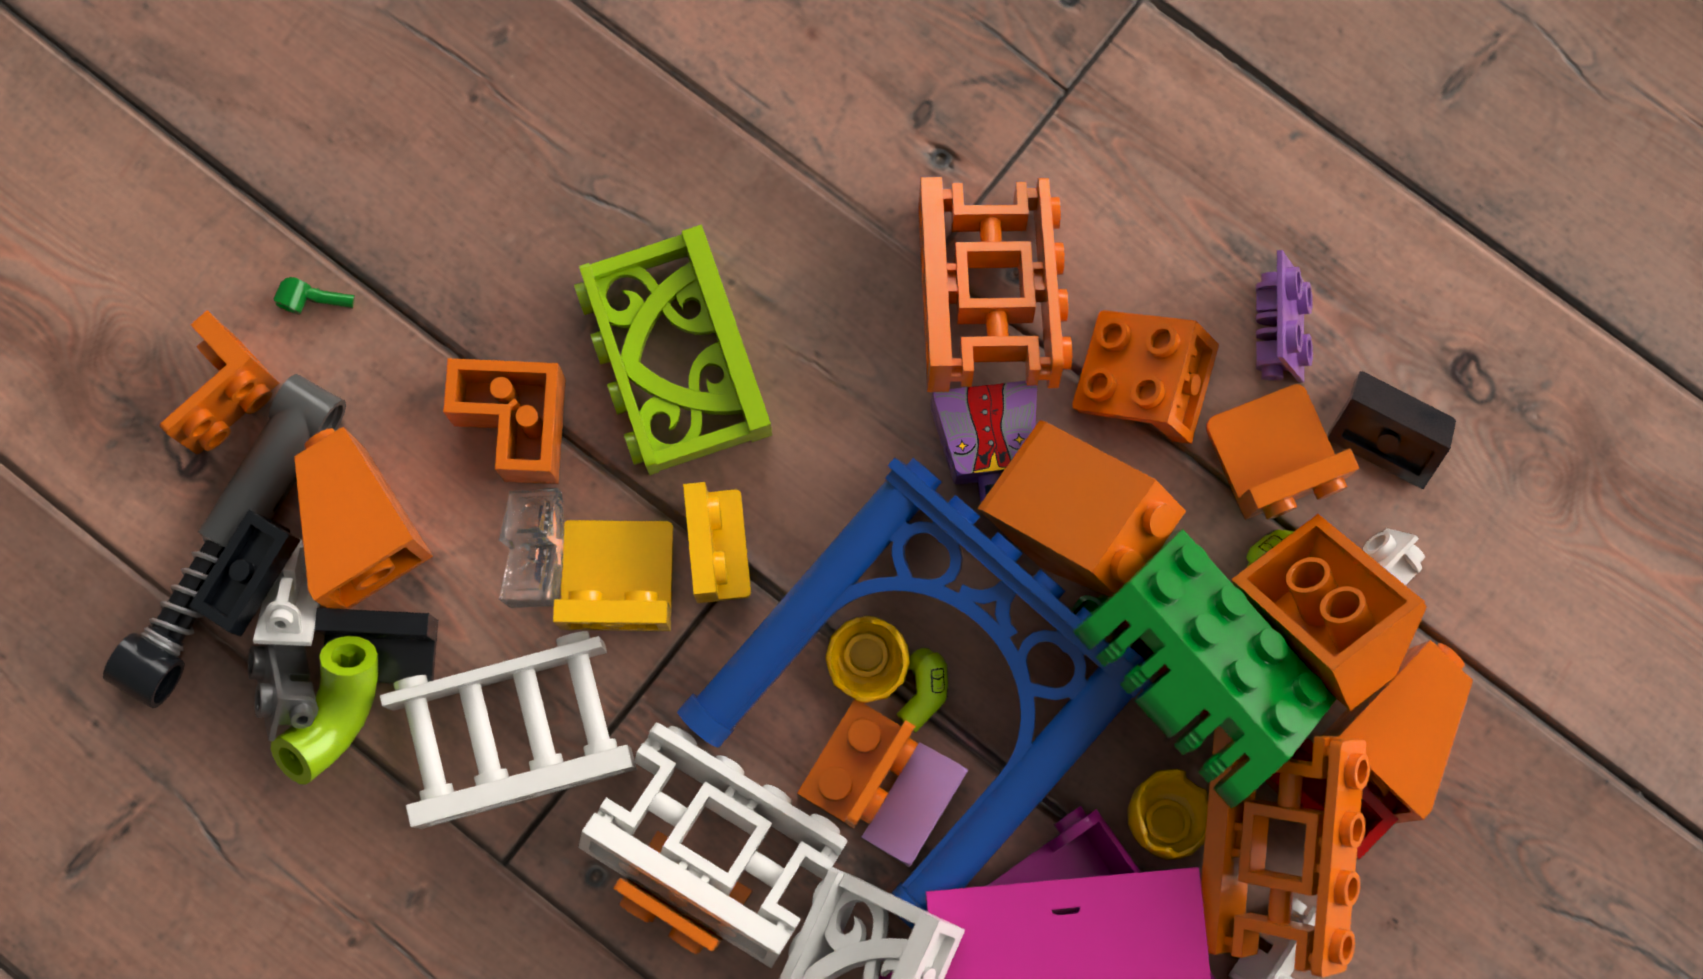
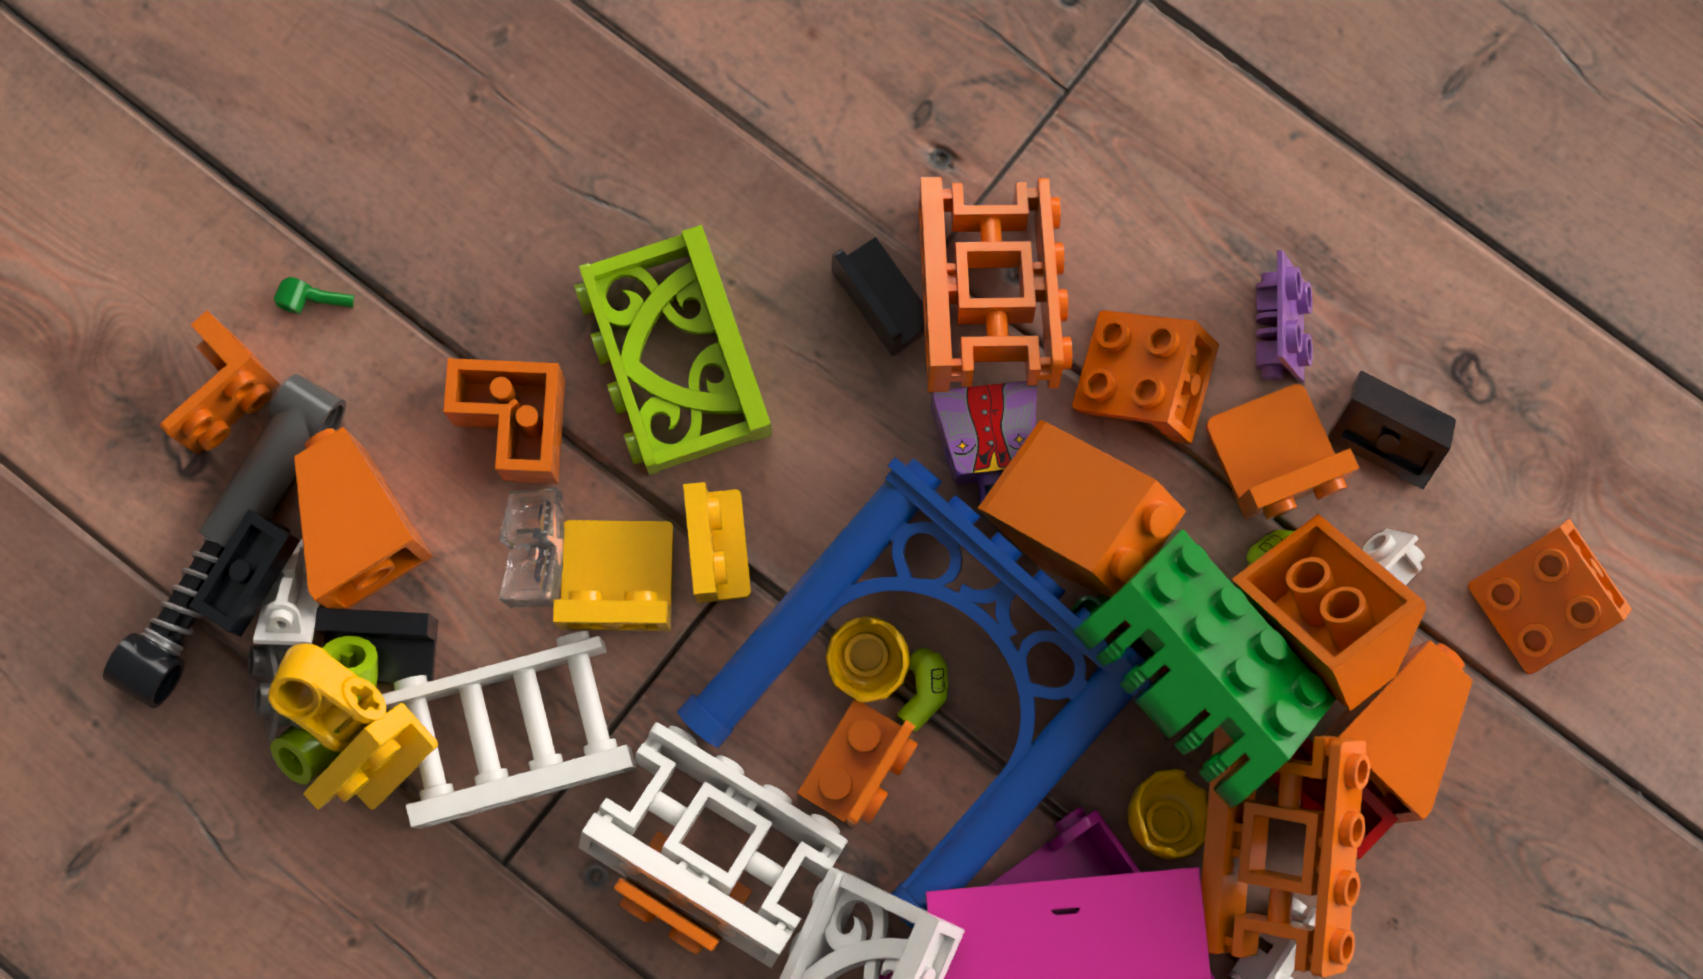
lavender slope [861,742,968,867] -> none
none -> yellow piece [268,643,386,752]
none -> yellow bracket [303,702,438,810]
none -> black panel [832,237,924,356]
none -> orange bracket [1468,519,1632,674]

